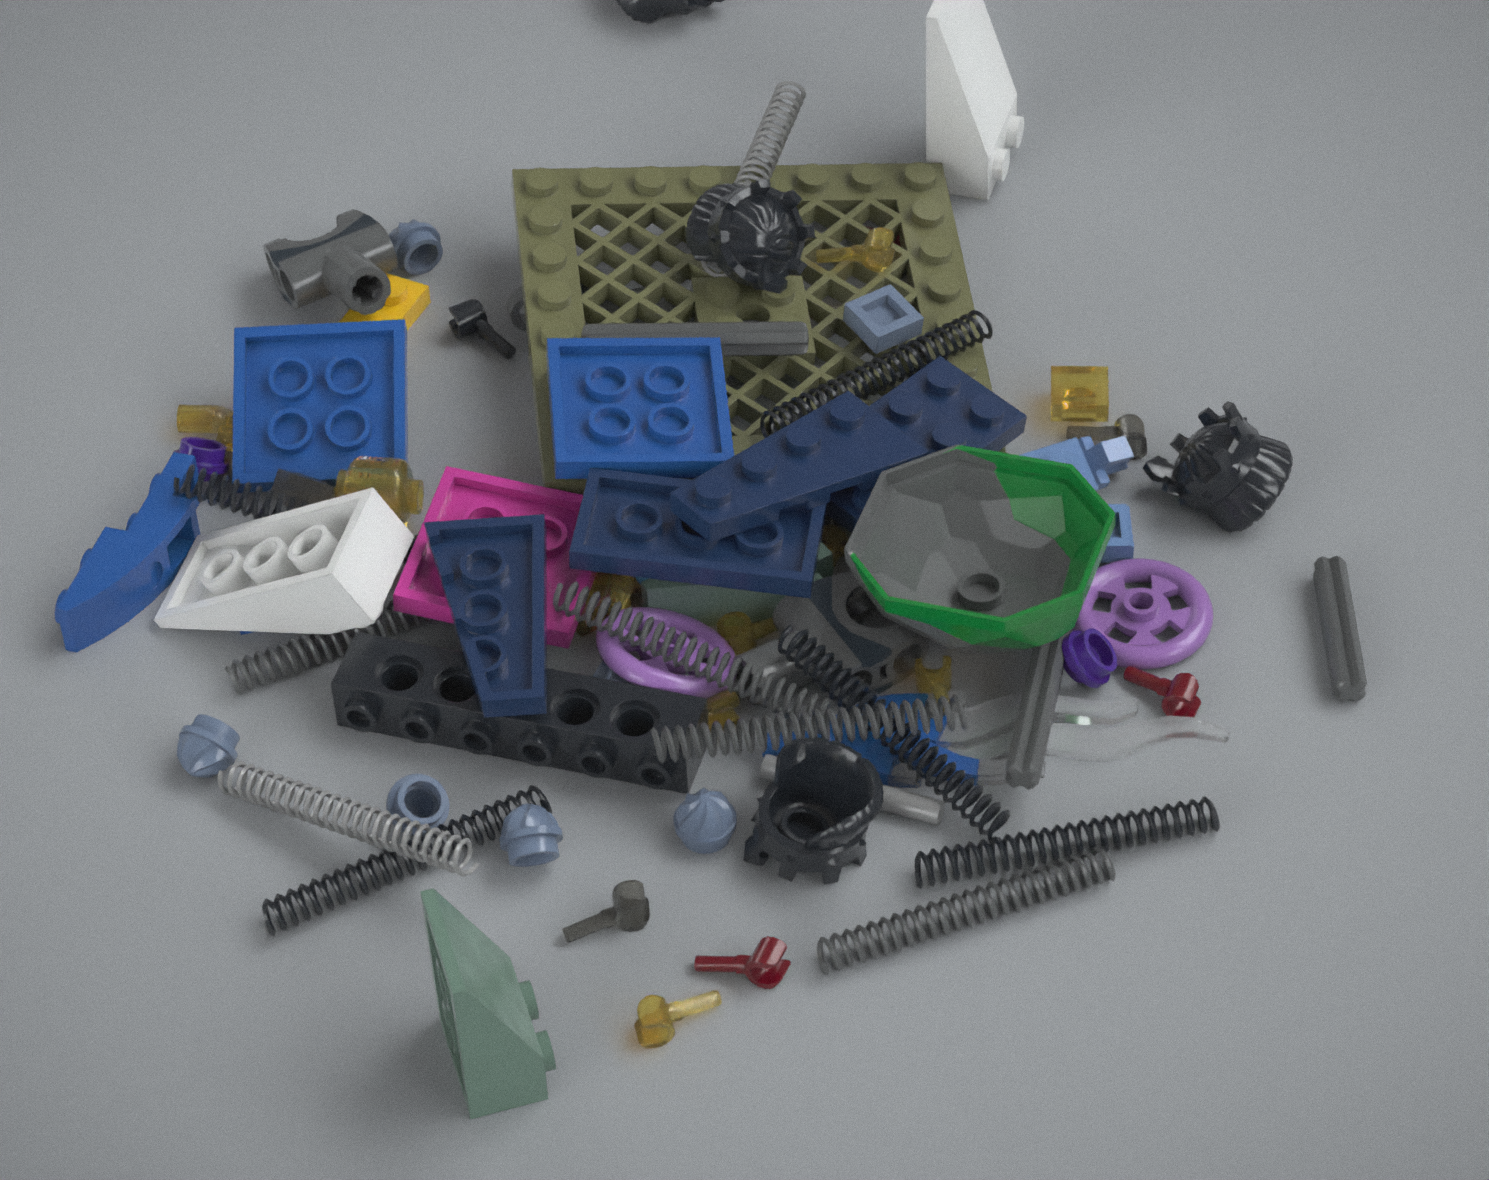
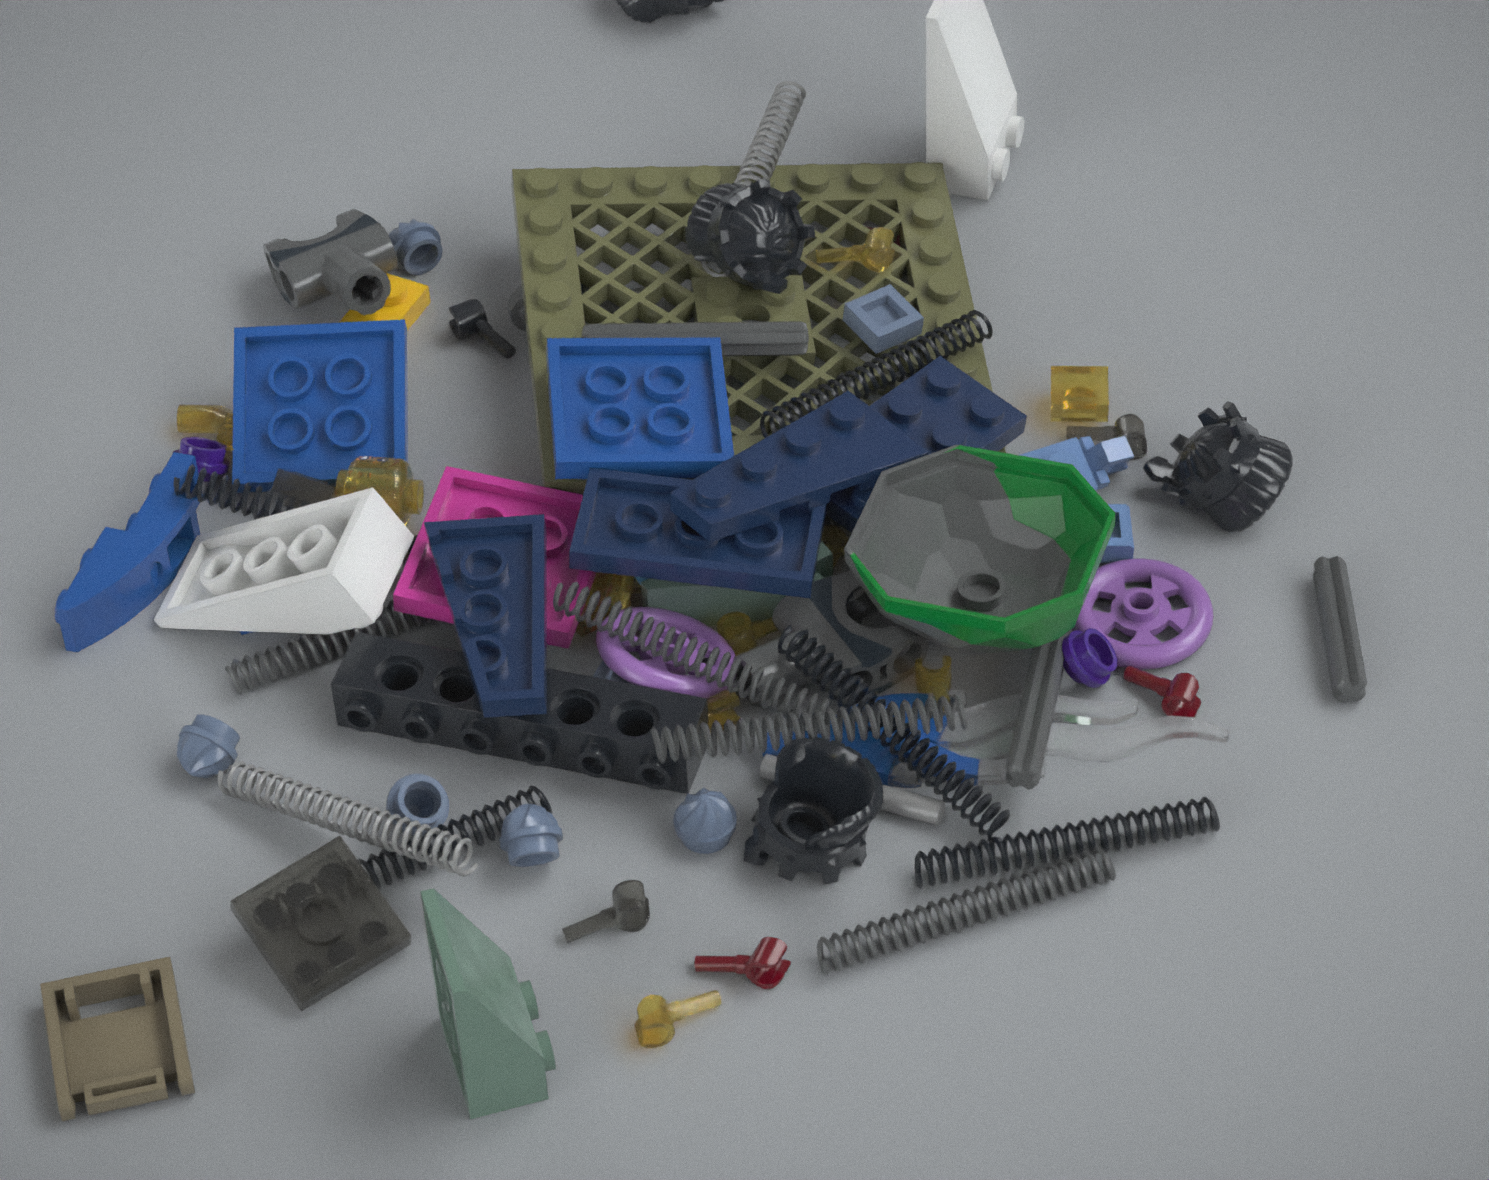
none -> dark tan container [40,956,195,1121]
none -> clear smoke tile [230,836,412,1012]

